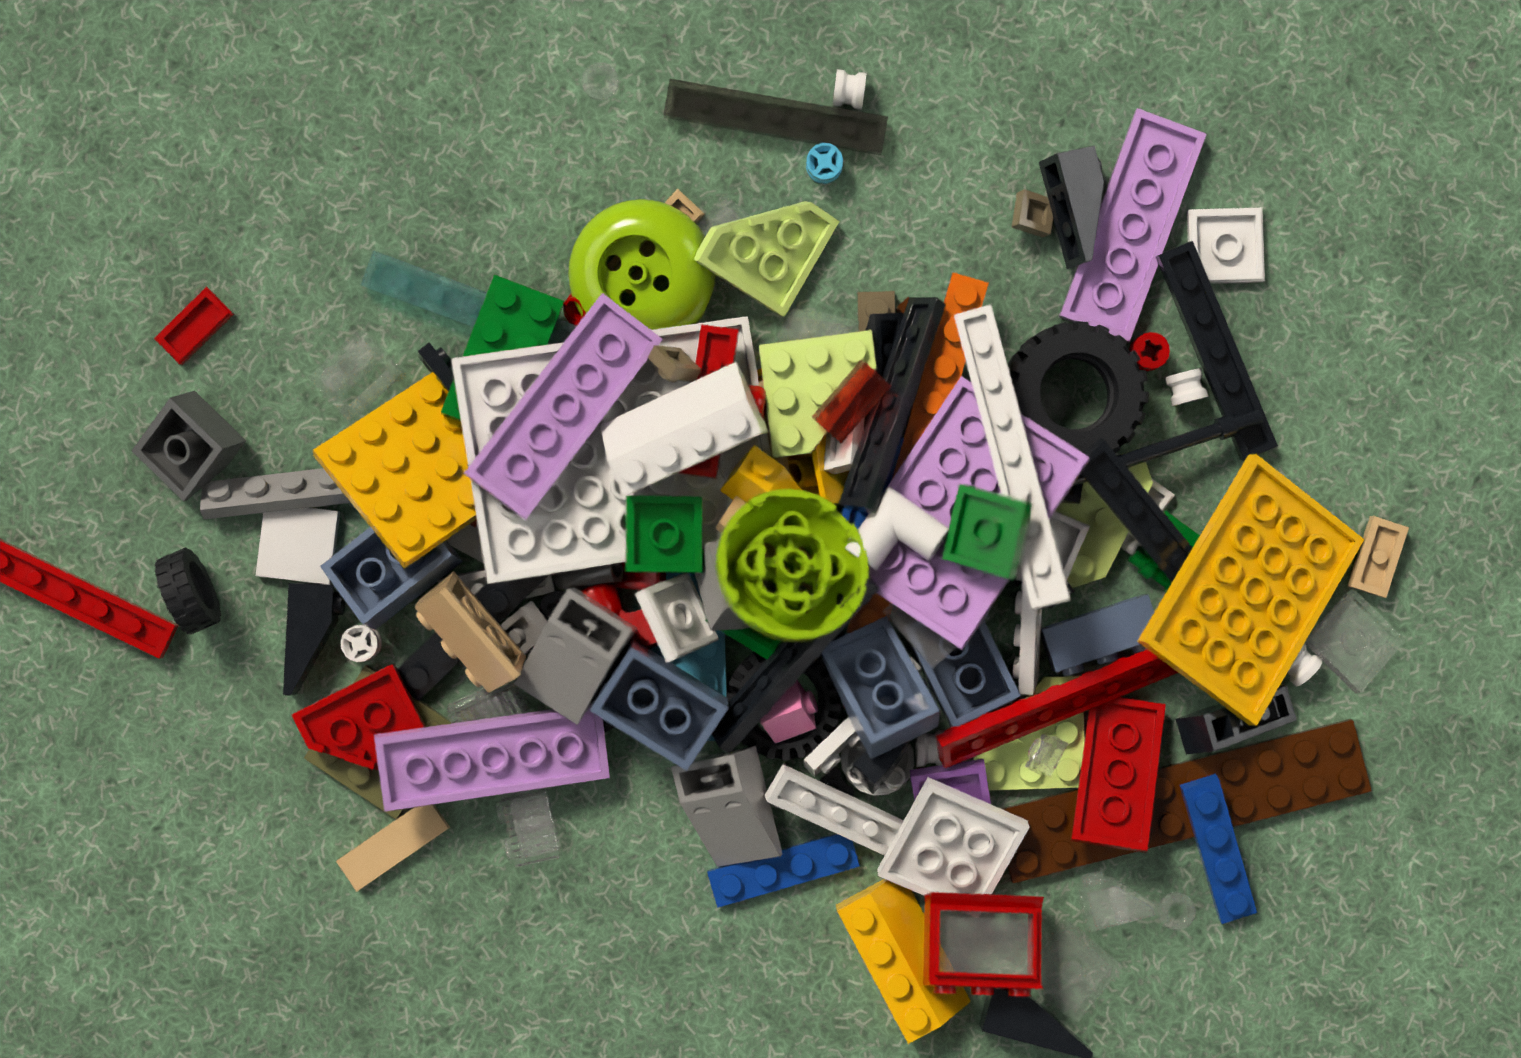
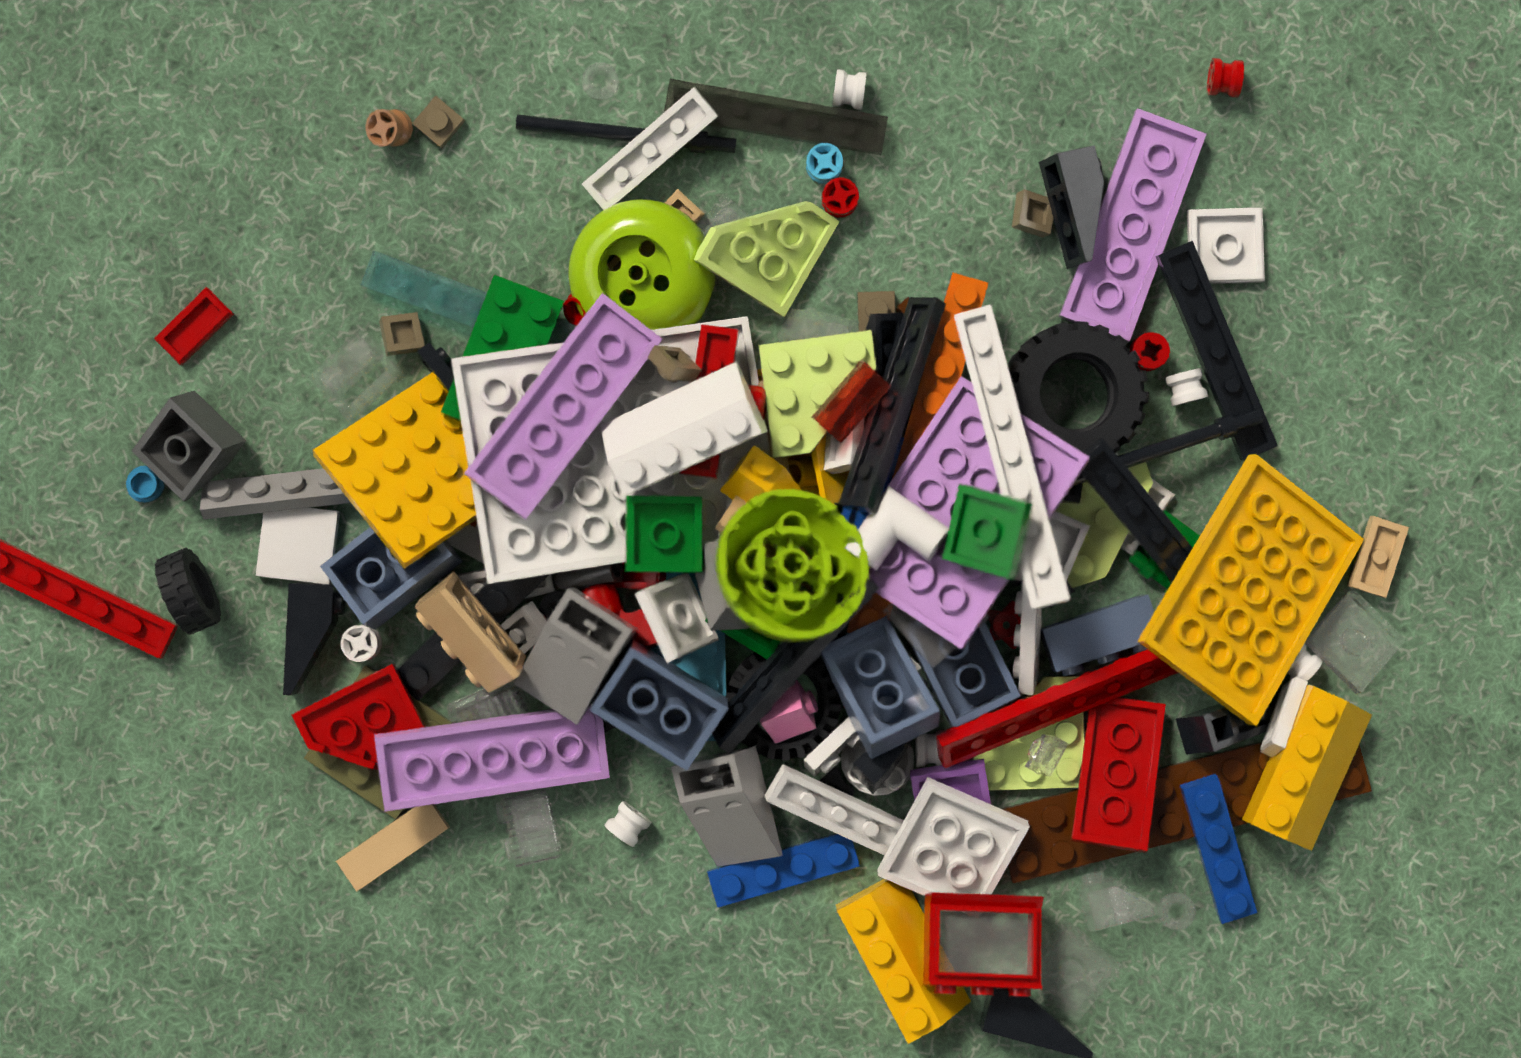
none -> dark azure plate [126,466,164,503]
none -> medium nougat wheel [365,109,413,147]
none -> dark tan plate [379,312,425,356]
none -> dark tan plate [412,95,465,149]
none -> black bar [516,114,737,154]
none -> white plate [582,87,719,210]
none -> white wheel [604,801,652,847]
none -> red wheel [822,177,859,218]
none -> red plate [986,601,1021,649]
none -> red wheel [1207,58,1244,98]
none -> yellow slope [1242,685,1372,851]
none -> white tile [1260,677,1308,757]

